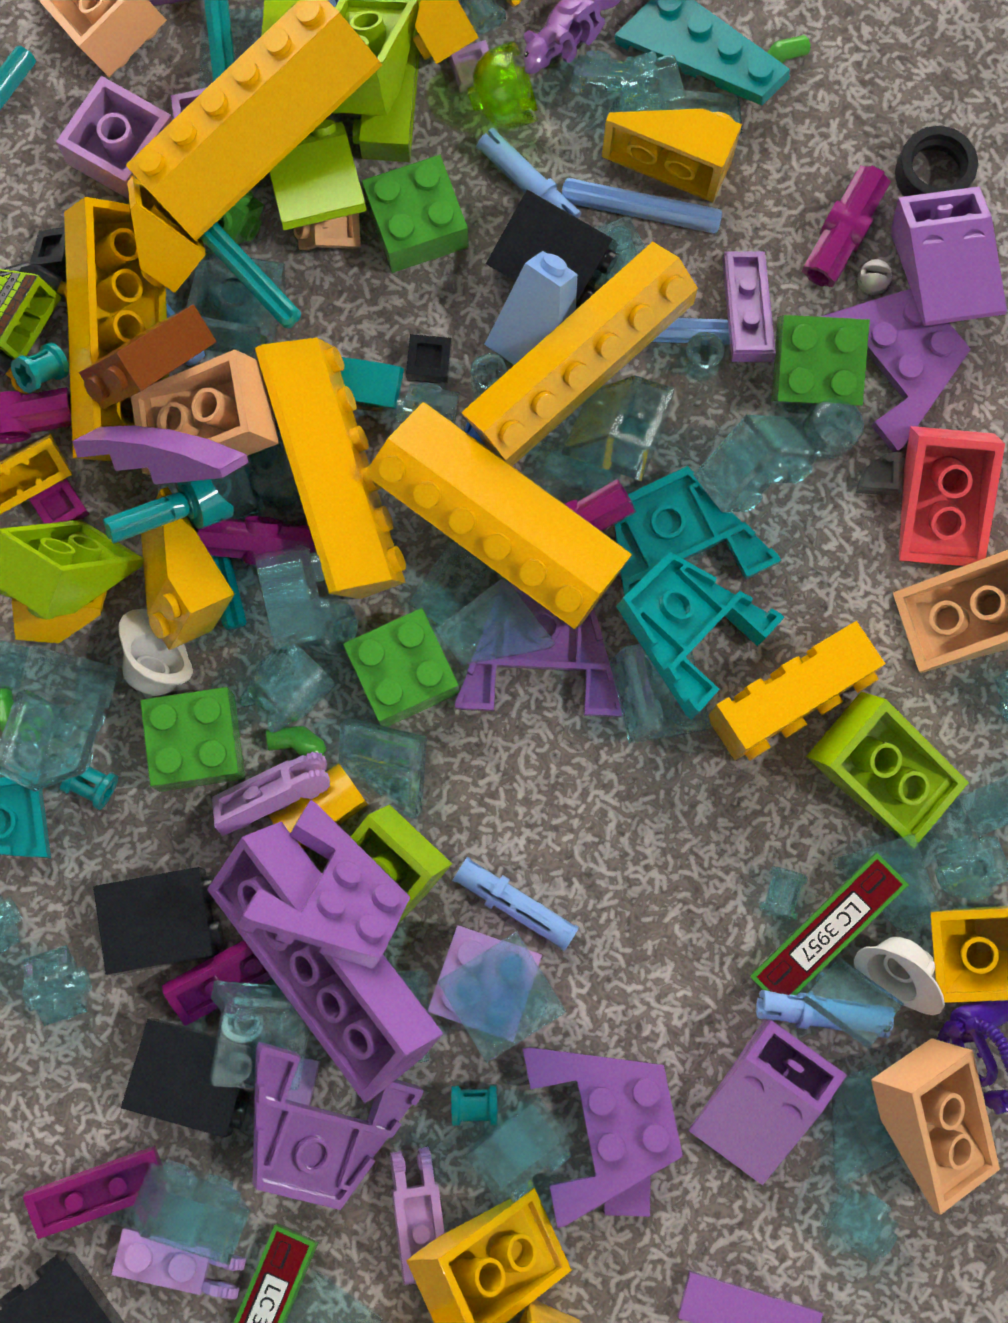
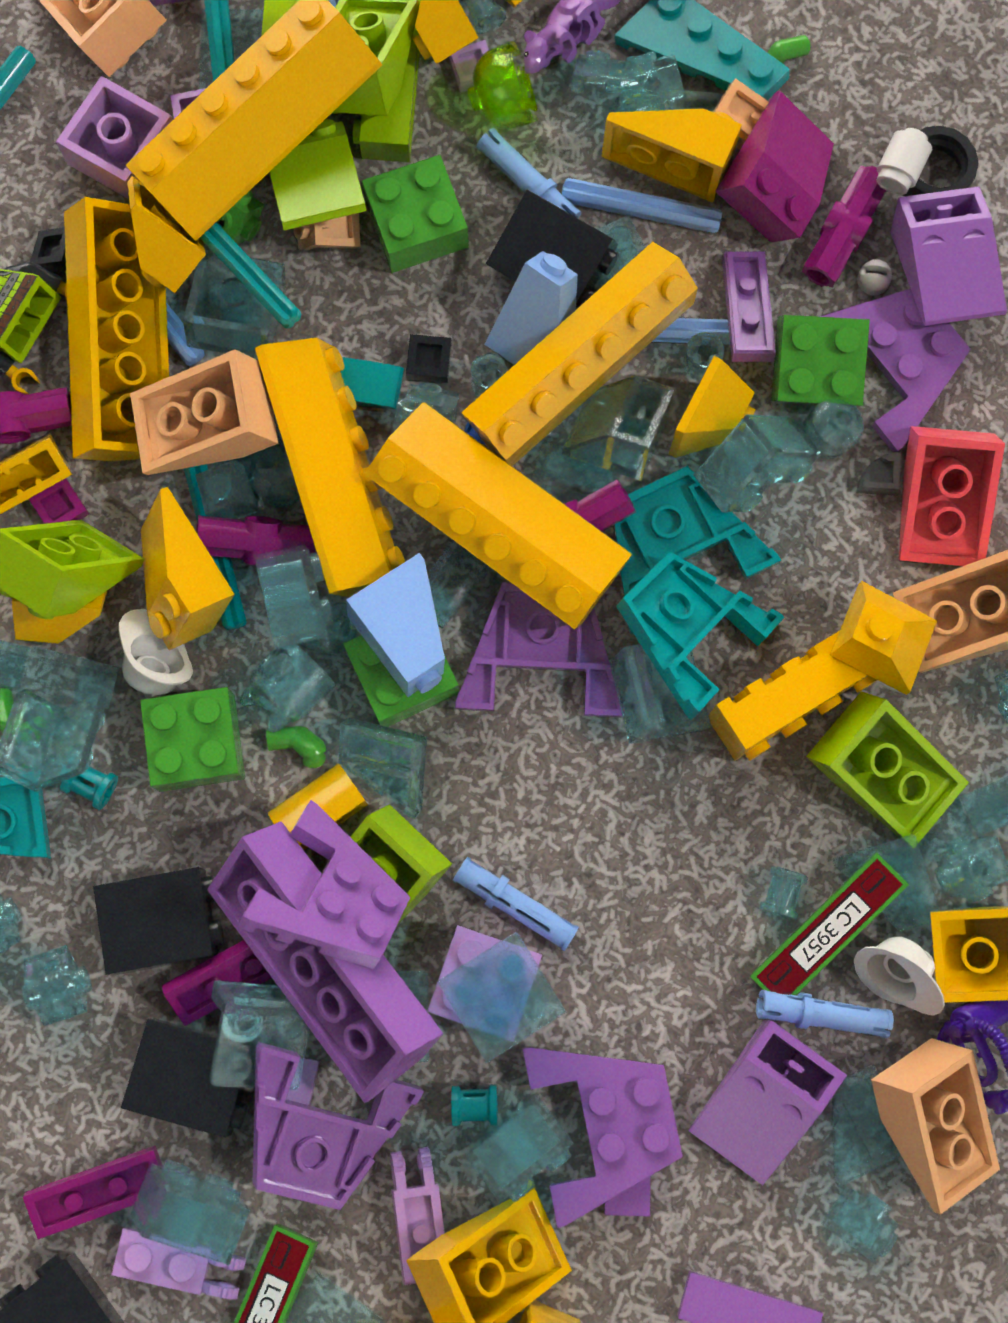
teal bush [11,342,69,393] -> none
medium lavender slope [72,425,249,484] -> none
dark orange brick [79,304,217,410] -> none
teal piece [103,479,234,544] -> none
lavender hinge [212,751,330,837] -> none
clear light blue wing [435,577,555,665] -> none
clear light blue piece [803,957,904,1049] -> none
none -> light blue slope [346,553,445,697]
none -> yellow slope [668,356,756,458]
none -> light nougat bracket [713,78,769,150]
none -> magenta slope [715,91,834,243]
none -> yellow slope [830,581,937,695]
none -> white brick [876,128,932,195]

